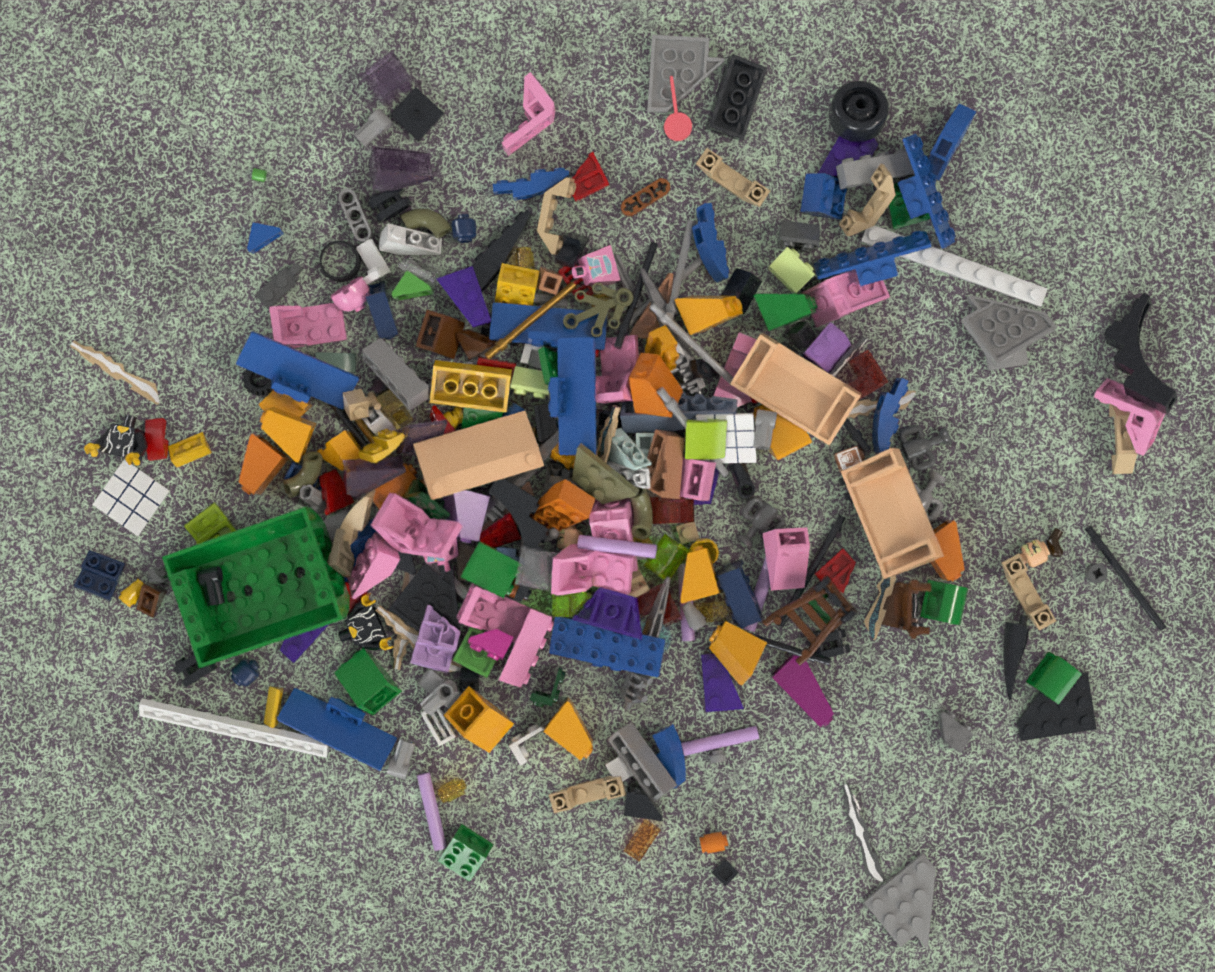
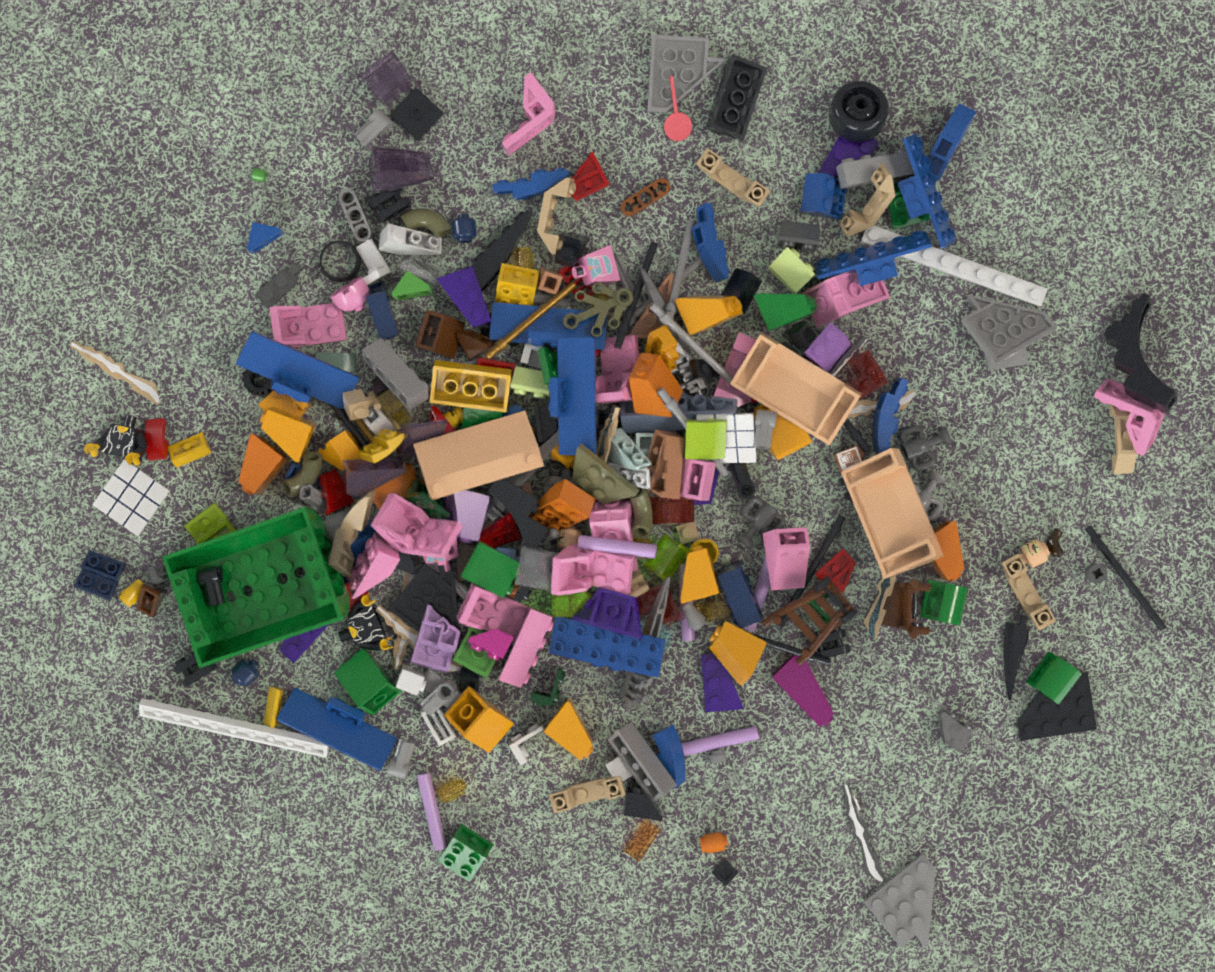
none -> white slope [396,664,427,696]

